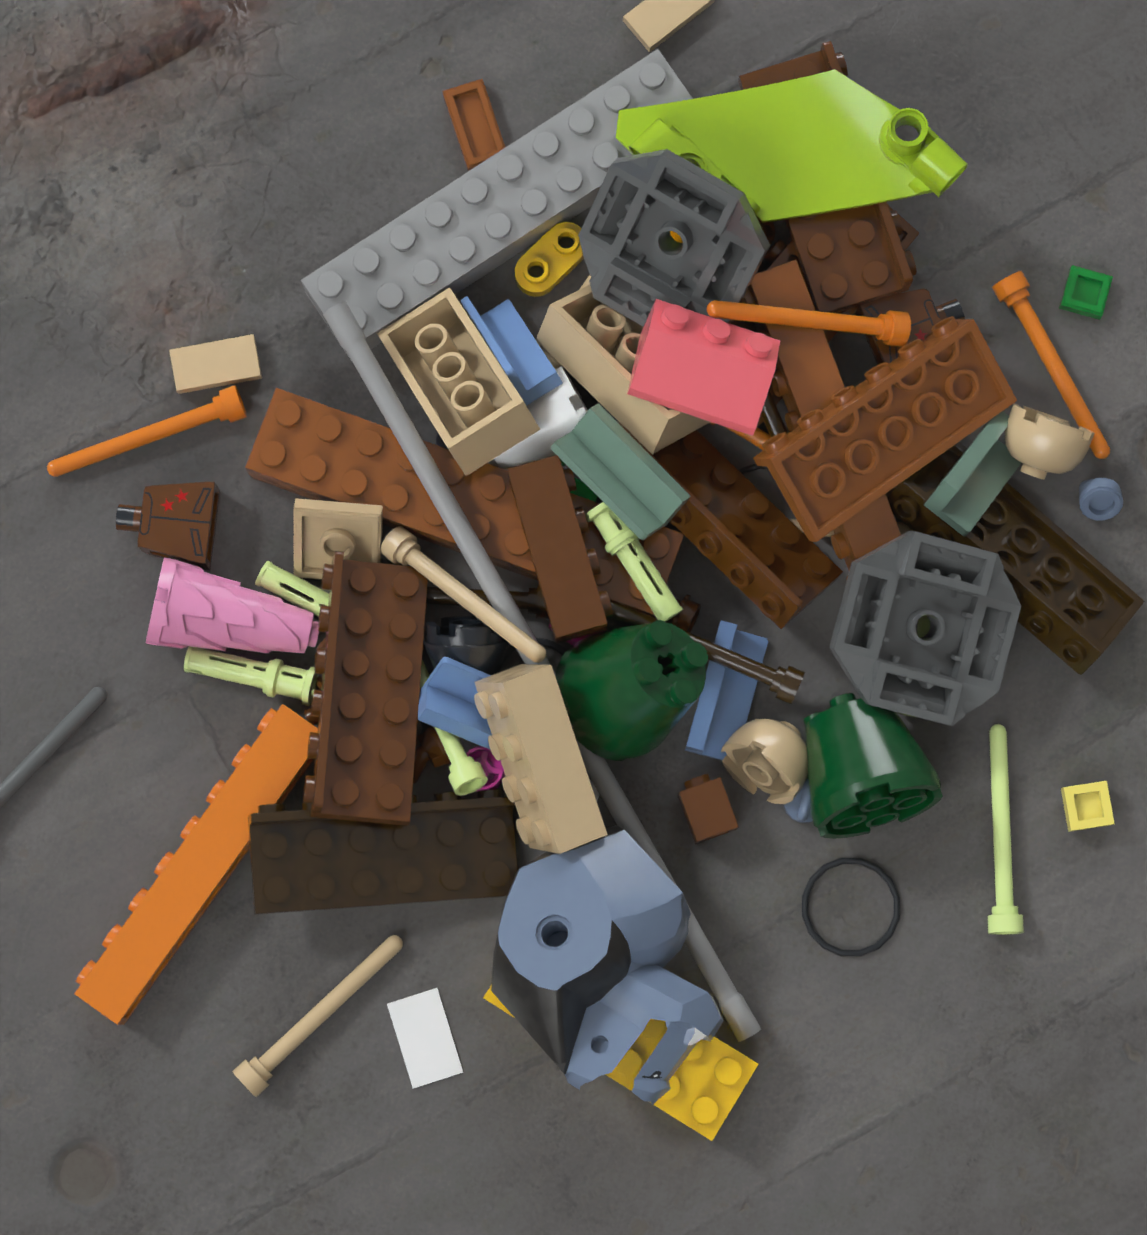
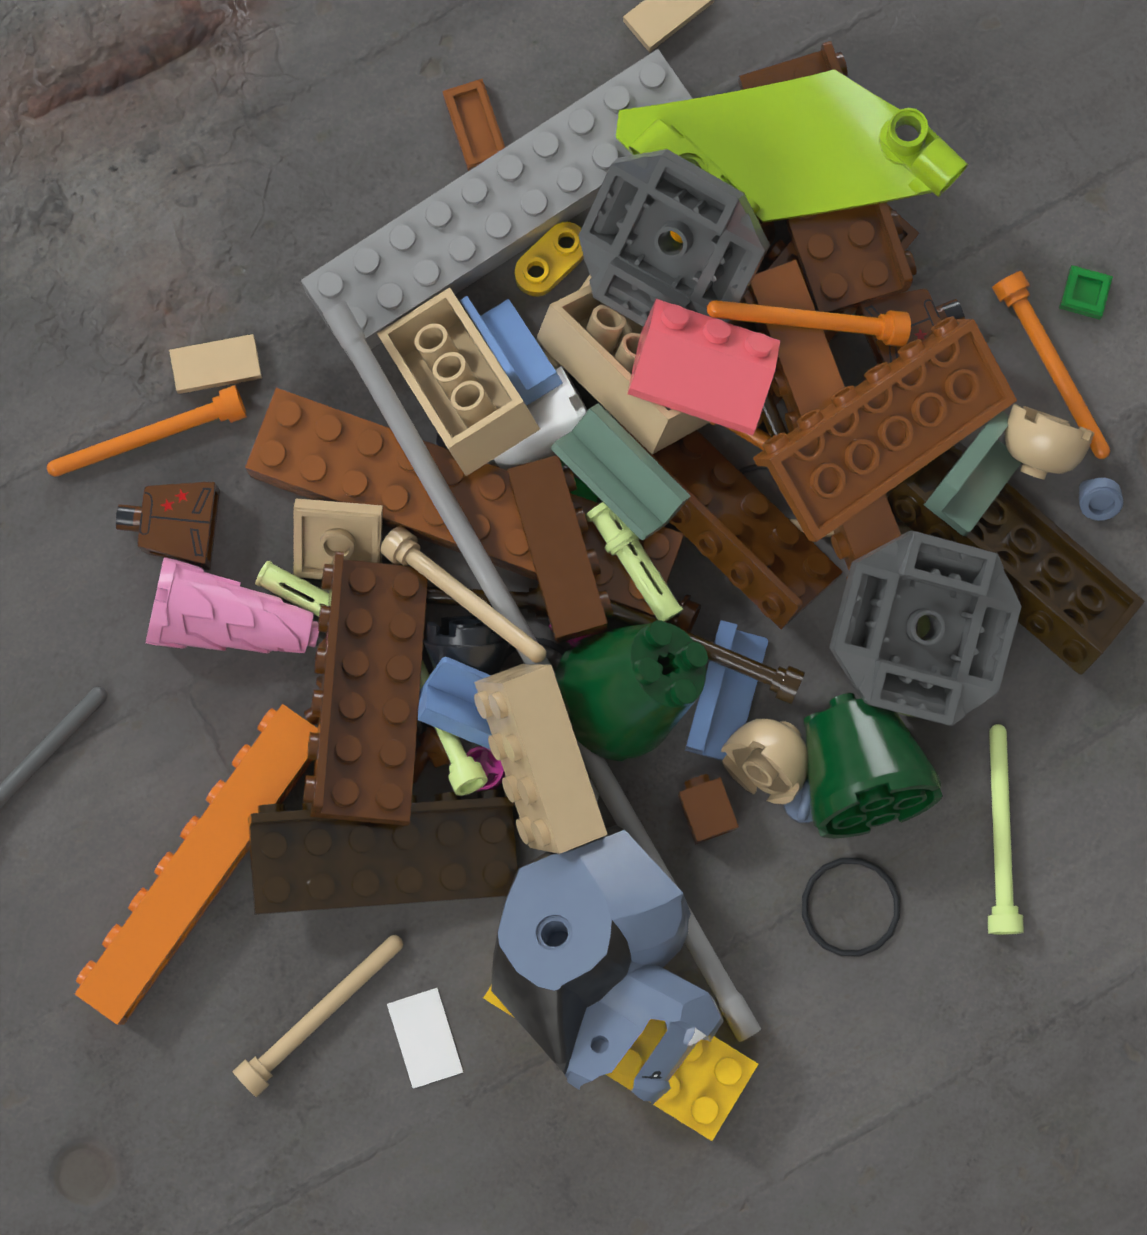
yellowish green pin [184,646,319,706] -> none
light yellow plate [1061,781,1115,832] -> none

